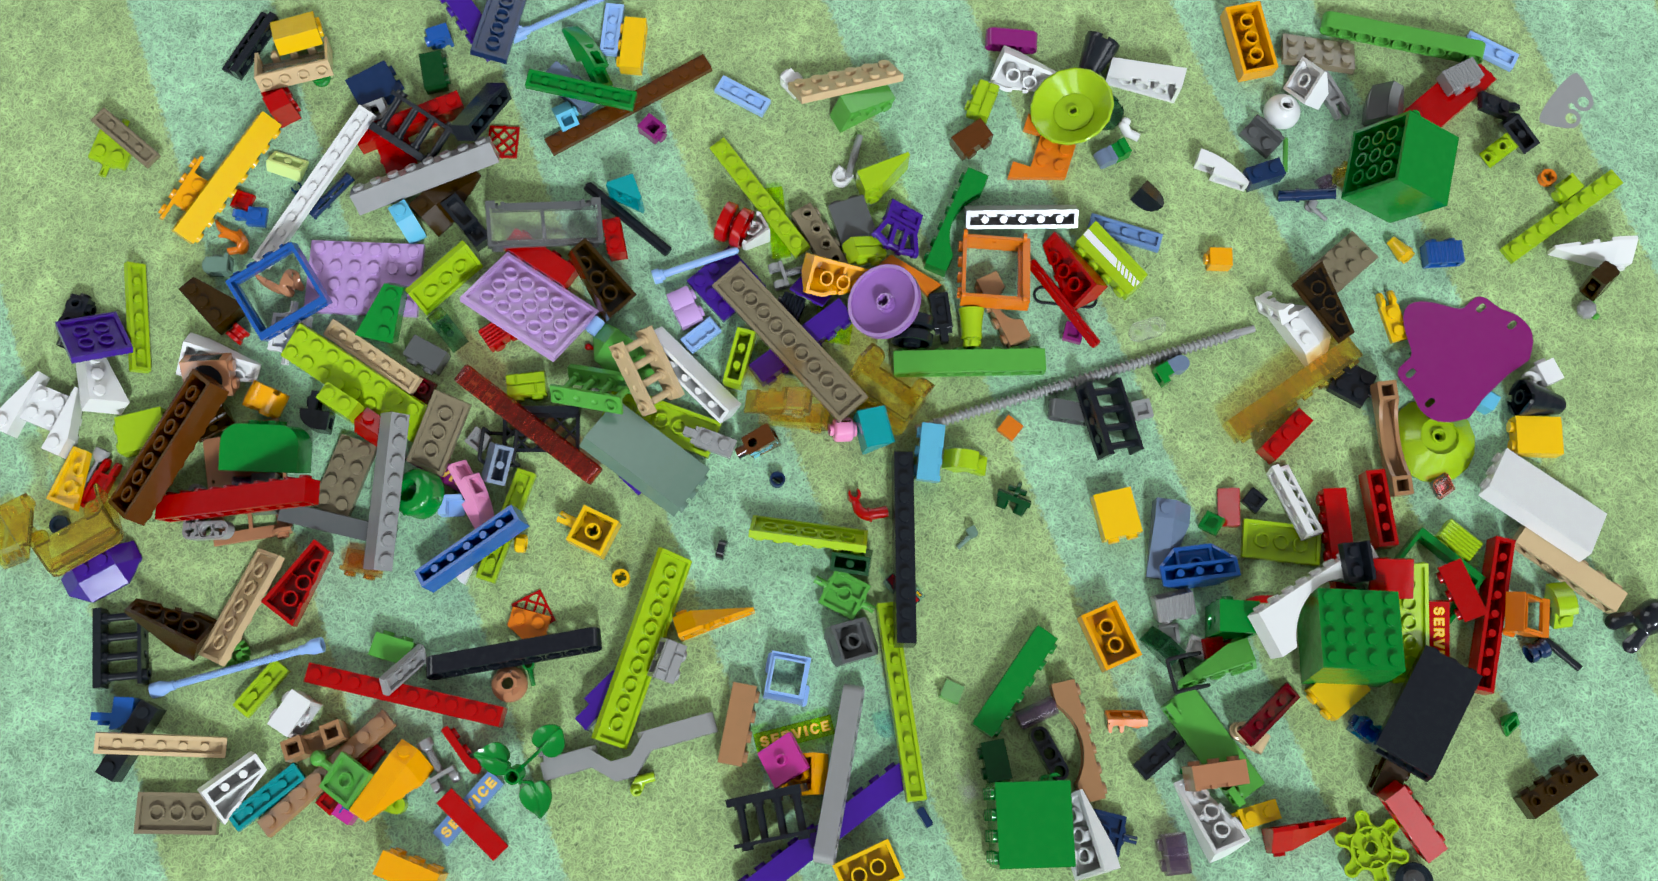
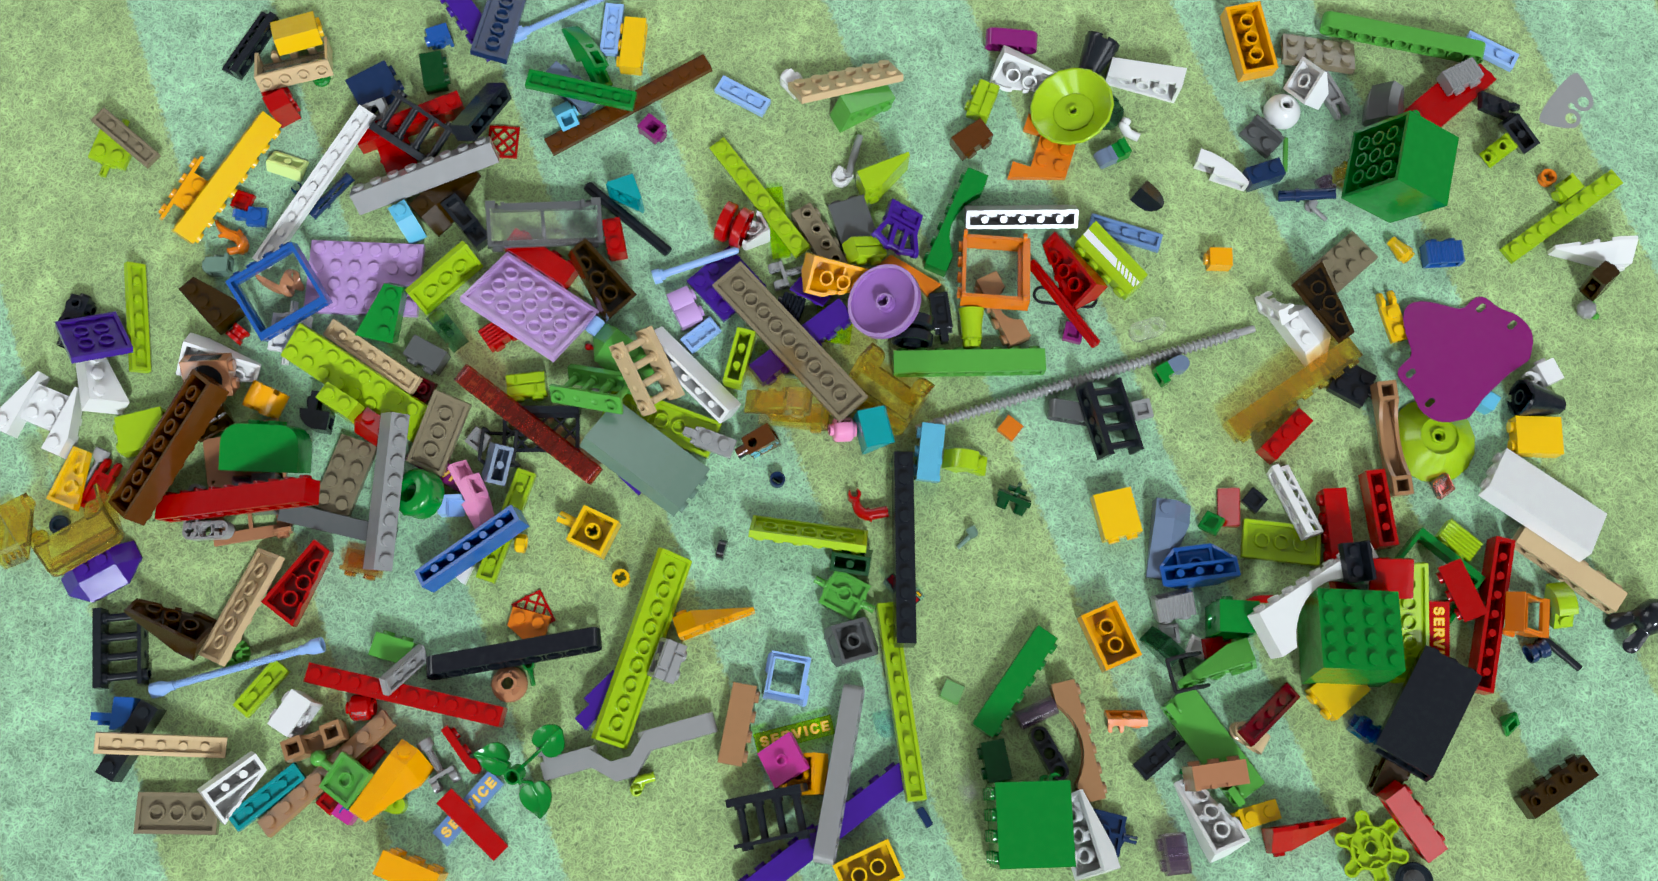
none -> red head [345,695,377,721]

